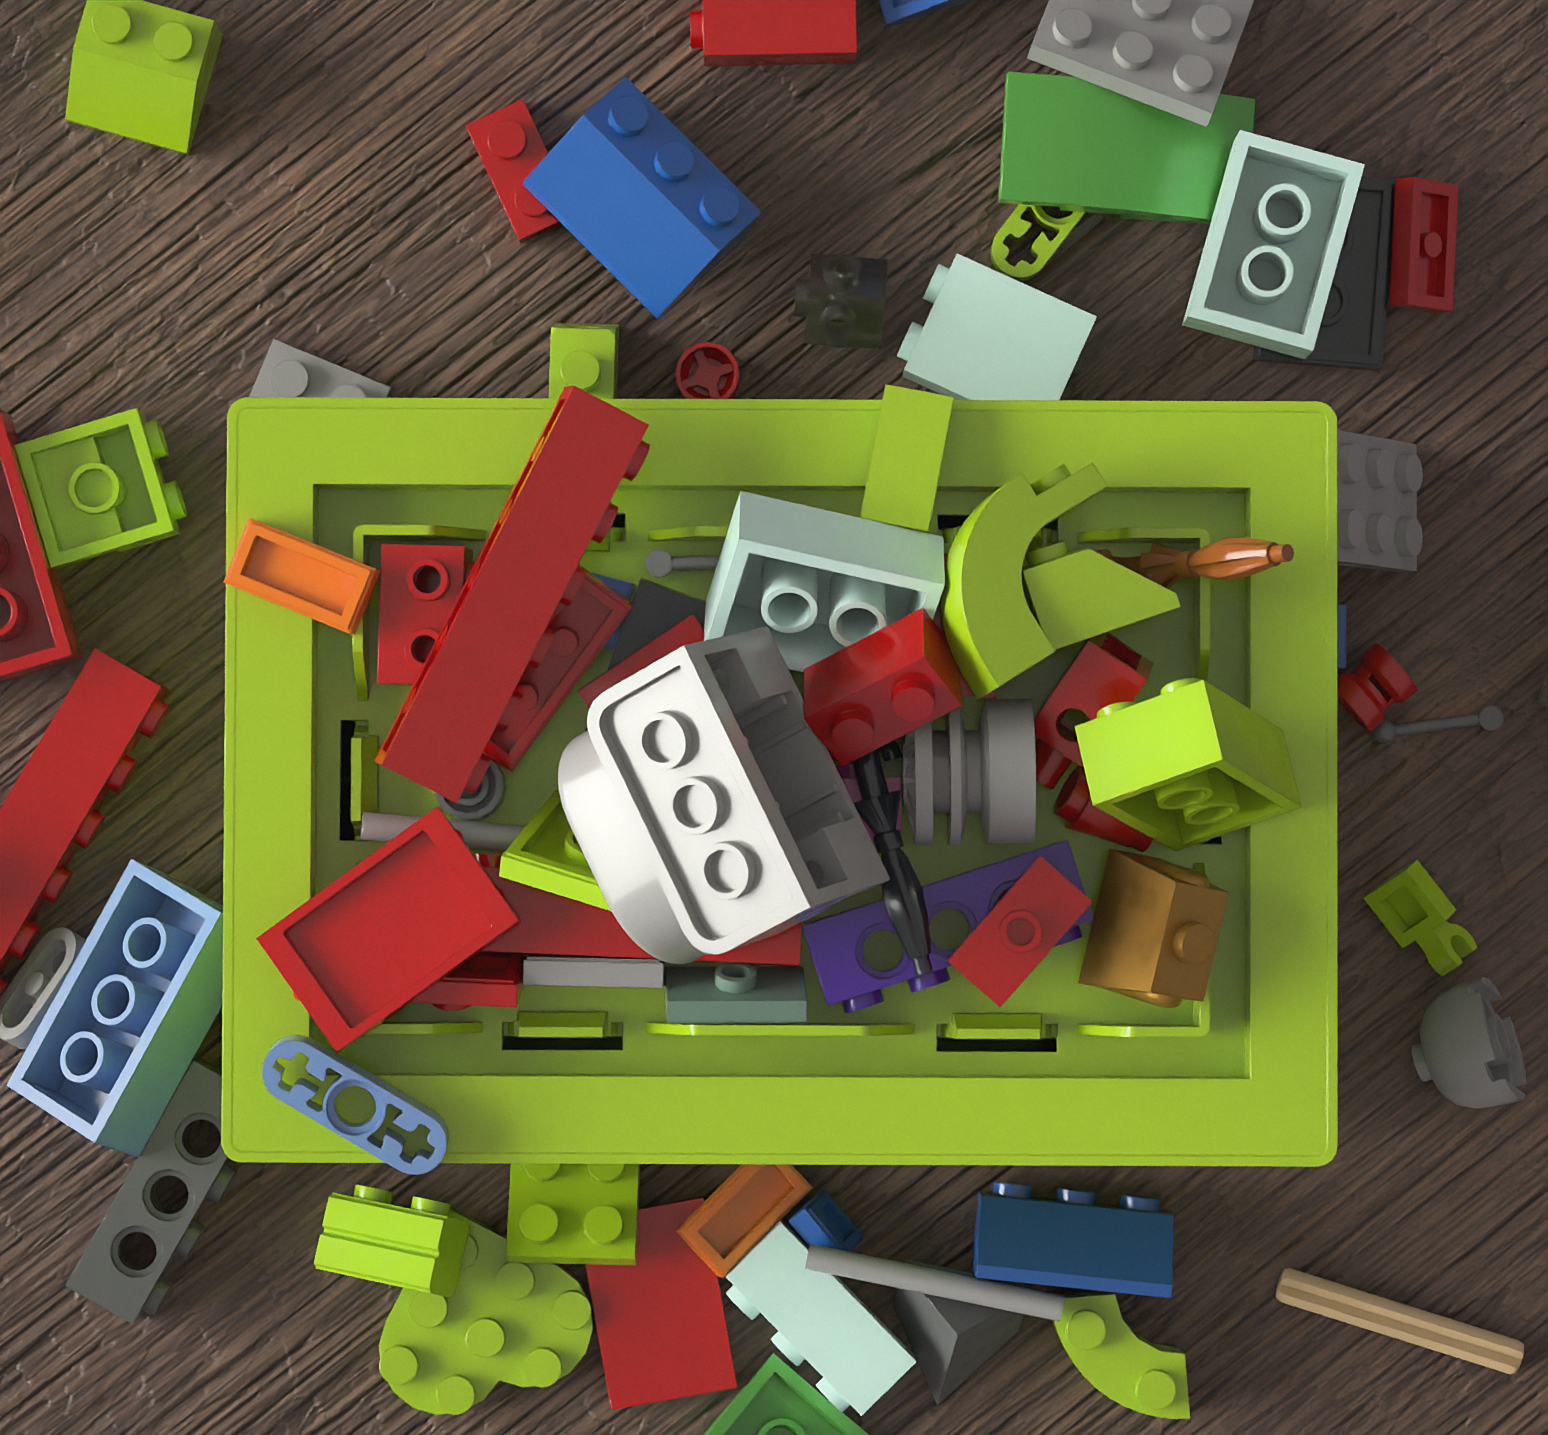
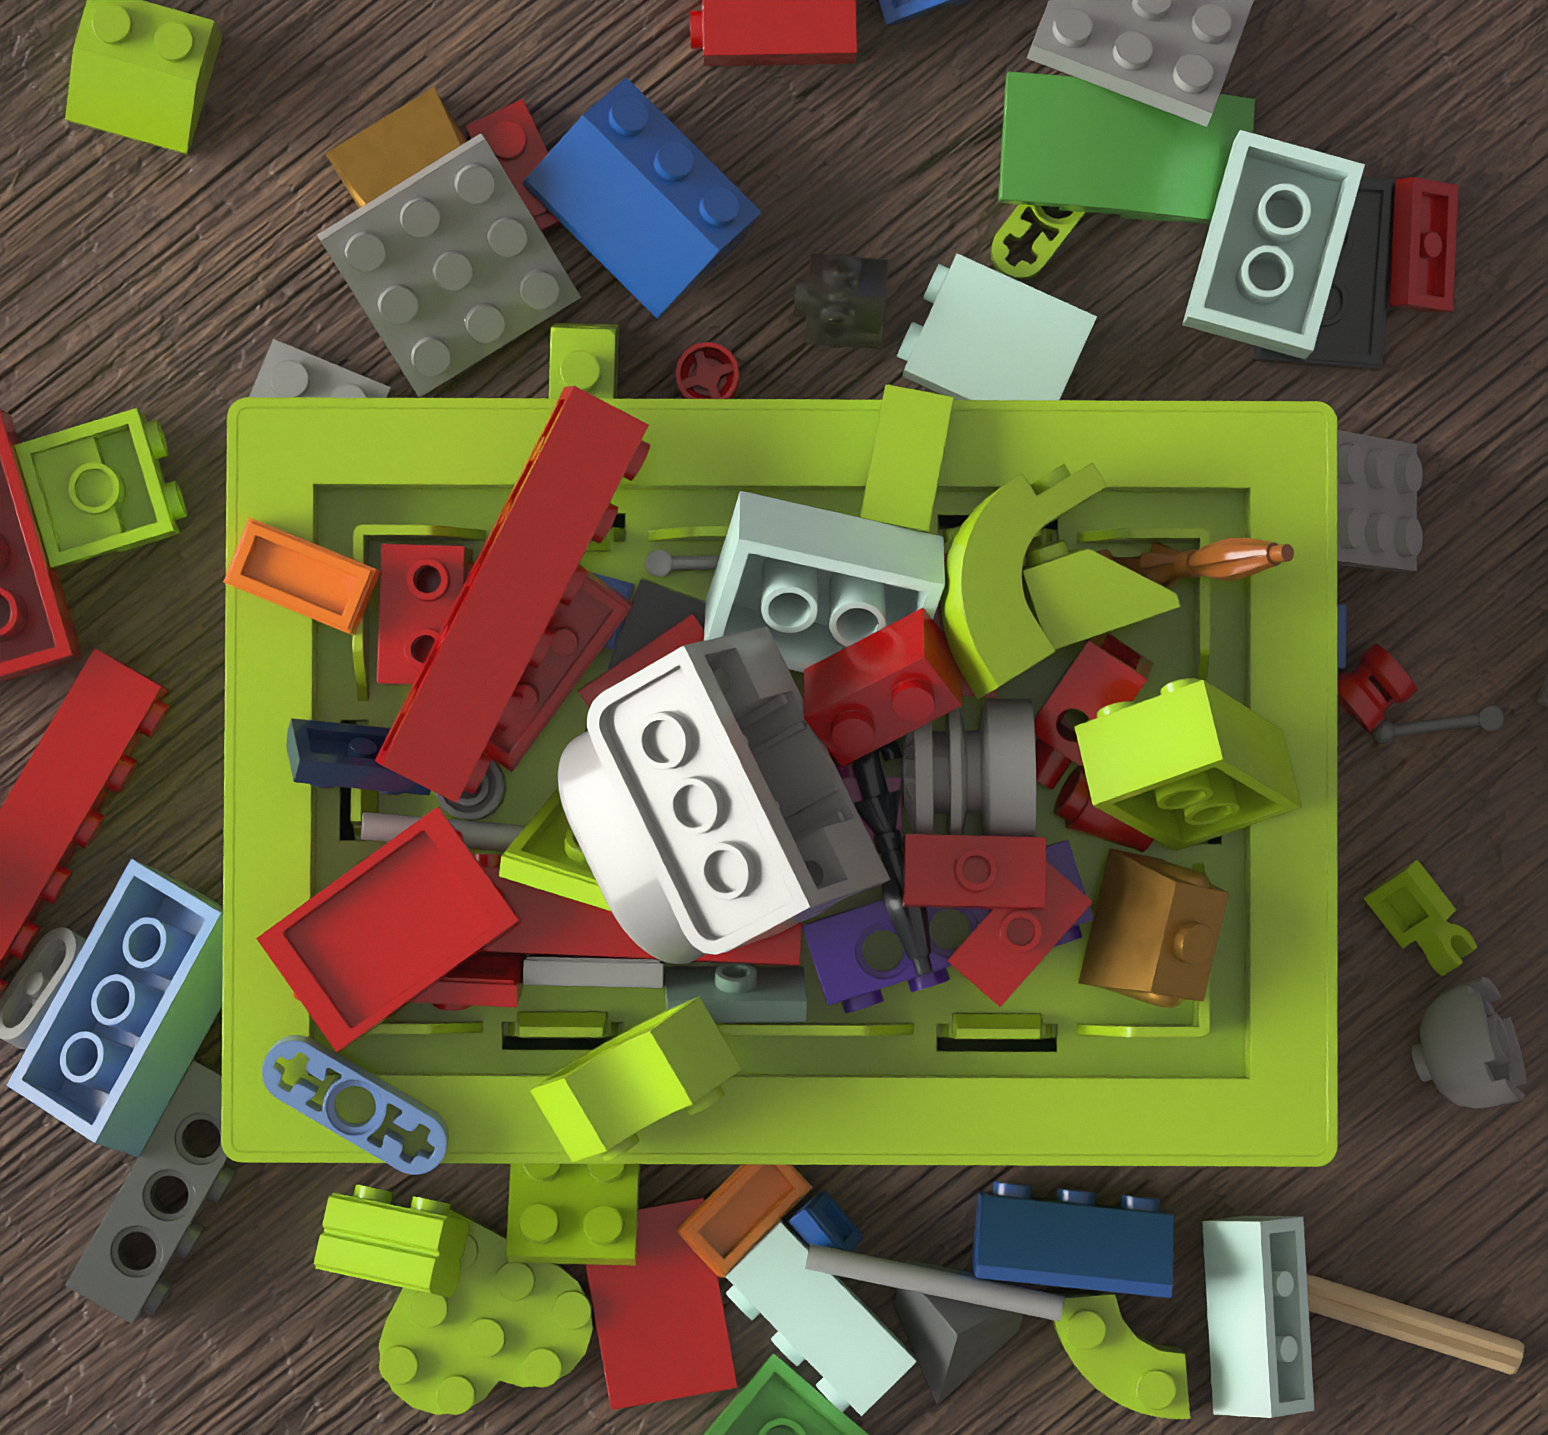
none -> dark blue plate [286,718,431,795]
none -> light grey plate [317,133,581,398]
none -> pearl gold torso [325,87,467,208]
none -> lime brick [530,996,742,1162]
none -> red plate [902,834,1046,910]
none -> light aqua brick [1202,1216,1314,1418]

